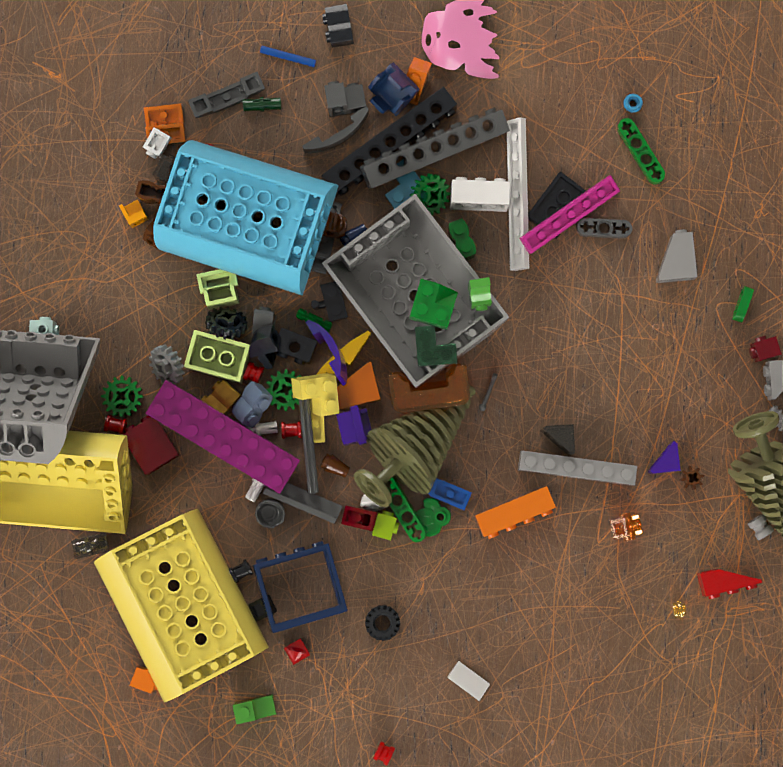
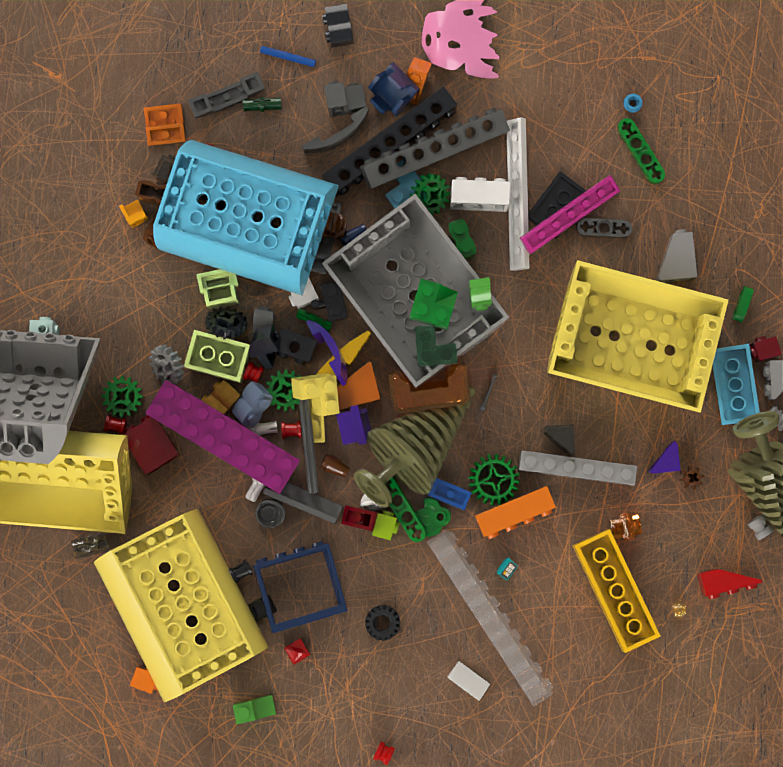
white bracket [143,127,171,159] -> none
none -> white arch [288,278,319,310]
none -> clear brick [427,529,554,707]
none -> green gear [468,454,520,506]
none -> slope [496,557,518,580]
none -> light yellow slope [547,260,728,413]
none -> yellow brick [572,529,661,653]
none -> medium azure slope [713,344,760,425]

